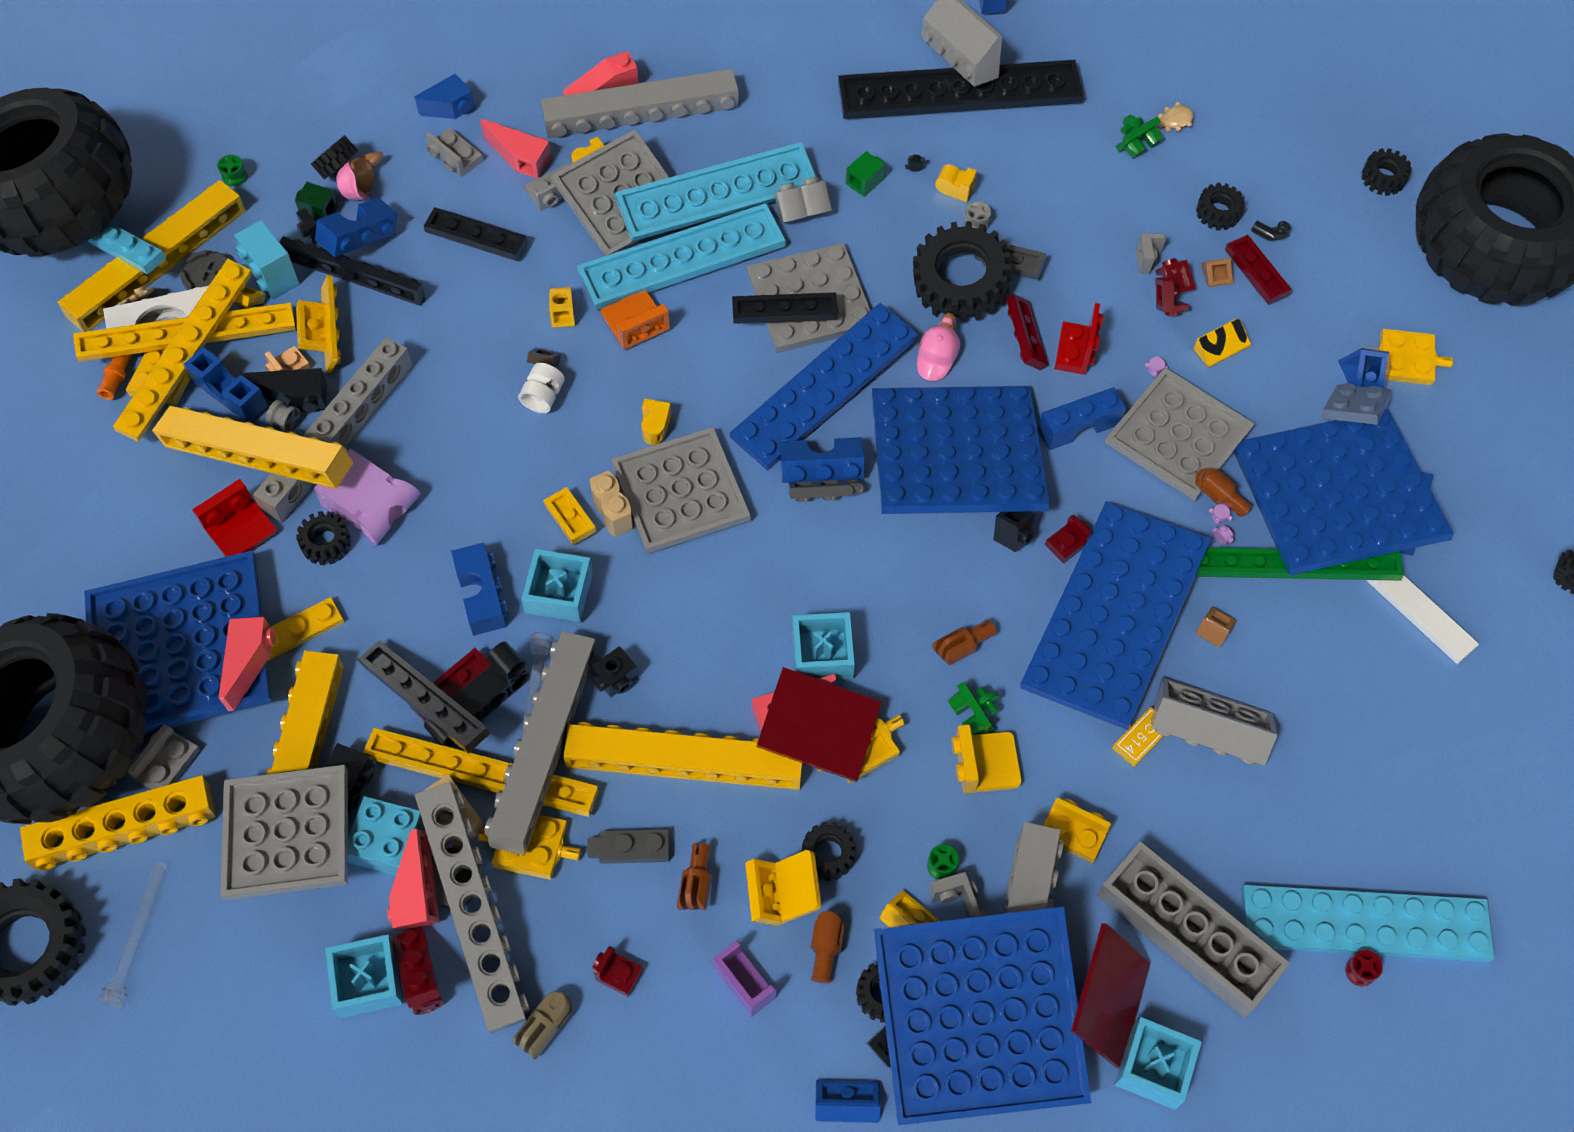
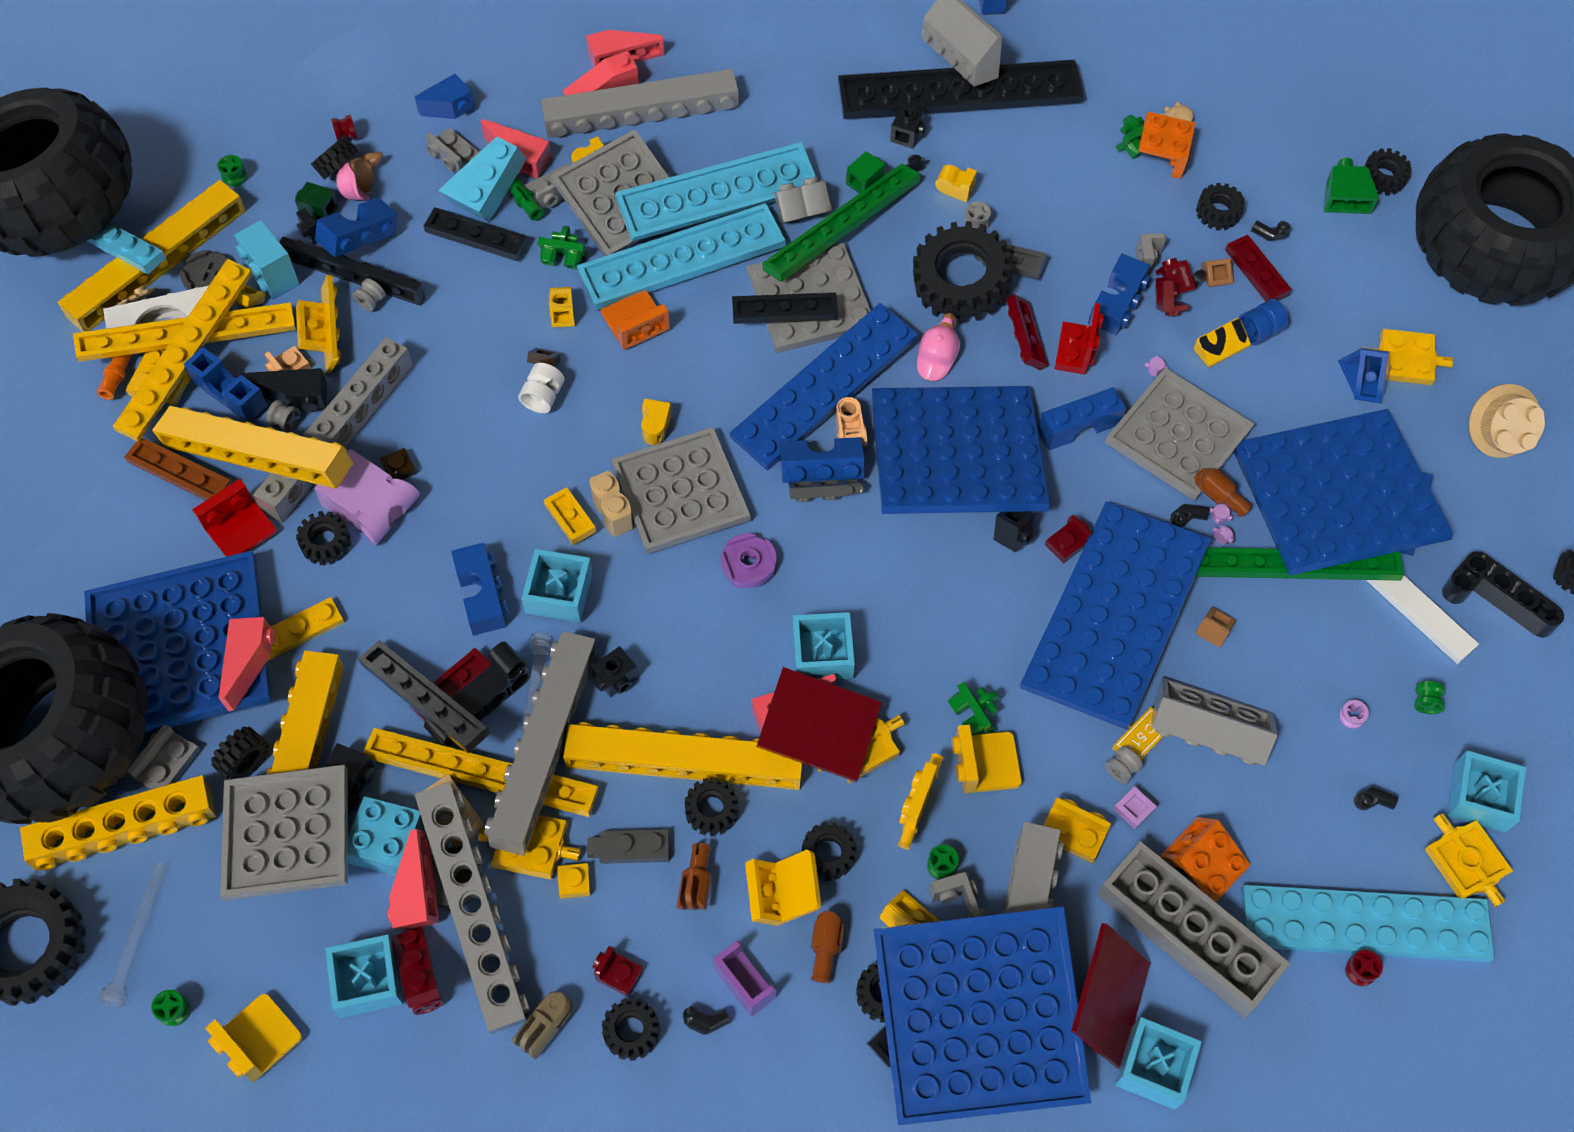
blue slope [815,1080,880,1123] -> none
dark orange arm [932,619,997,666] -> none
sand blue plate [1323,383,1391,425] -> none
none -> dark orange plate [124,437,232,501]
none -> green wheel [151,989,190,1027]
none -> yellow bracket [205,994,302,1083]
none -> black tyre [211,726,270,780]
none -> dark red wheel [331,114,357,141]
none -> light grey wheel [352,278,386,312]
none -> dark brown plate [379,448,417,480]
none -> medium azure wedge [438,137,527,222]
none -> green pin [509,177,544,221]
none -> green hips [538,226,588,270]
none -> yellow plate [557,863,590,899]
none -> coral slope [586,30,664,67]
none -> black tyre [602,998,660,1061]
none -> black arm [683,1006,731,1035]
none -> black tyre [685,777,739,836]
none -> medium lavender plate [721,533,776,588]
none -> green plate [762,163,920,282]
none -> light nougat piece [836,397,867,448]
none -> black brick [890,104,926,149]
none -> yellow plate [898,753,943,850]
none -> blue arch [1088,253,1151,336]
none -> light grey wheel [1105,747,1143,784]
none -> lavender plate [1113,786,1157,830]
none -> orange bracket [1138,112,1196,179]
none -> orange bracket [1159,817,1250,902]
none -> black arm [1170,504,1209,527]
none -> black piece [1192,269,1207,288]
none -> blue wheel [1239,299,1289,345]
none -> green torso [1324,157,1379,214]
none -> lavender bush [1339,700,1369,729]
none -> black arm [1354,786,1399,810]
none -> green wheel [1414,681,1446,714]
none -> yellow plate [1424,813,1513,907]
none -> black beam [1442,551,1564,638]
none -> medium azure brick [1447,751,1526,833]
none -> tan piece [1469,384,1545,458]

